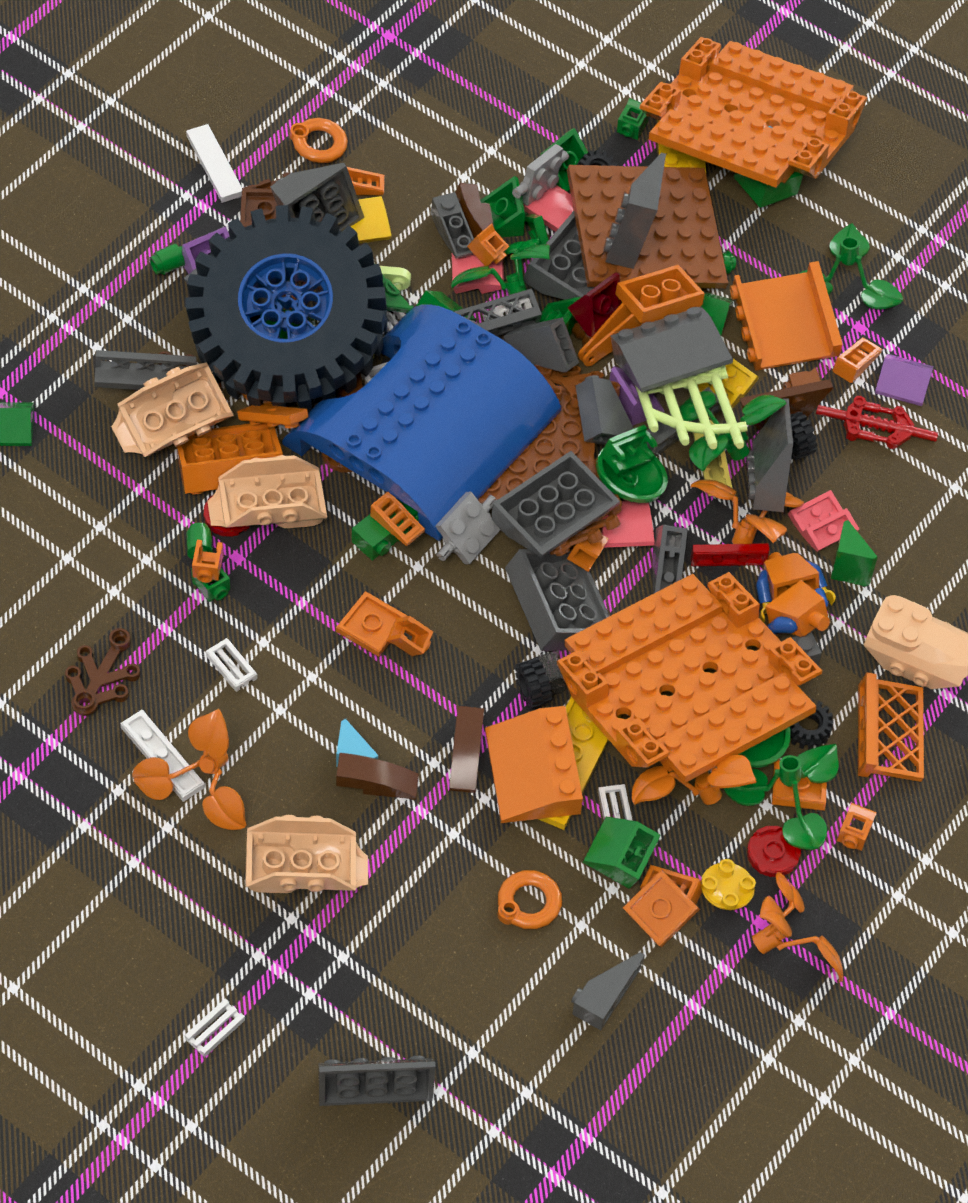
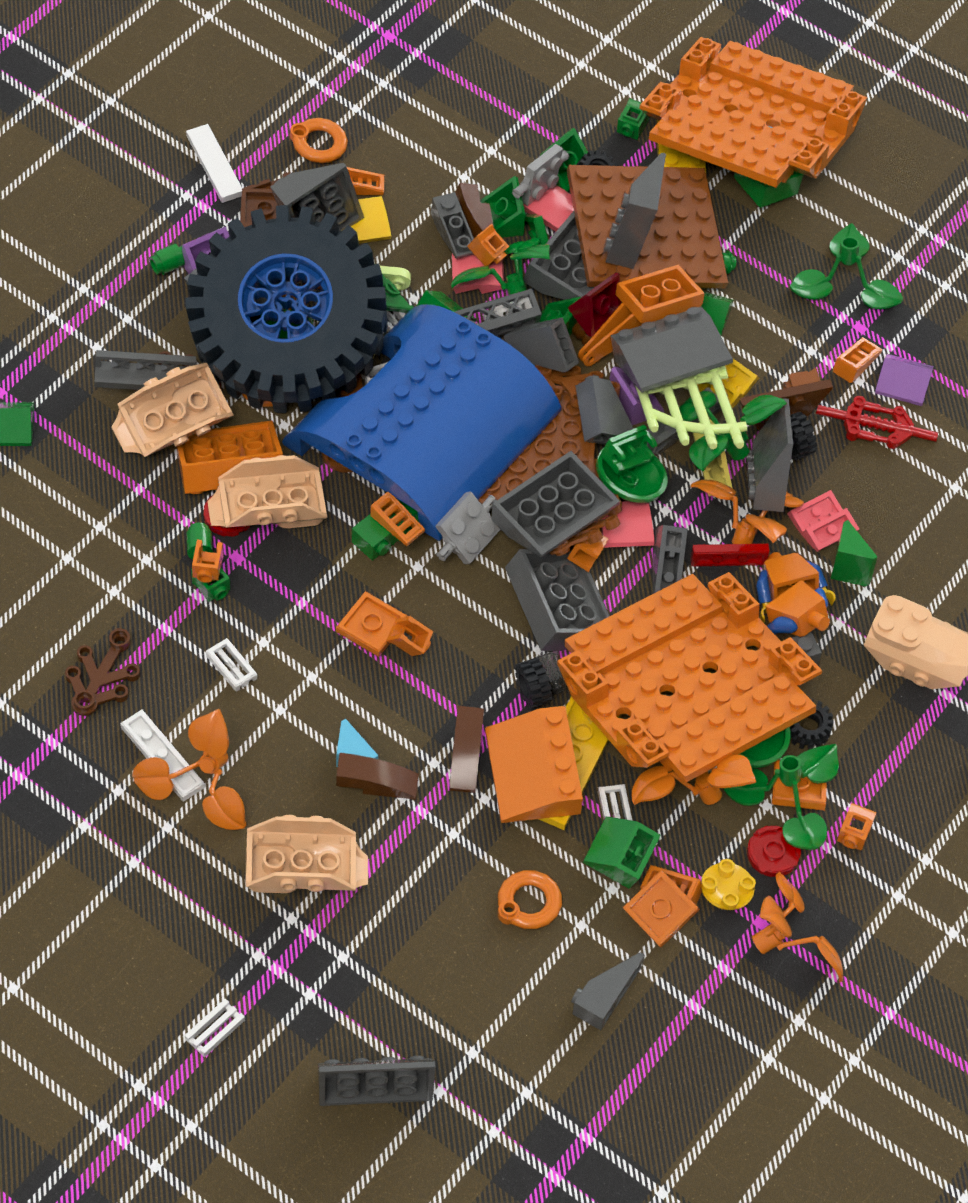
orange tile [237,405,308,428] -> none
orange panel [730,261,843,371] -> none
orange fence [858,672,924,782] -> none

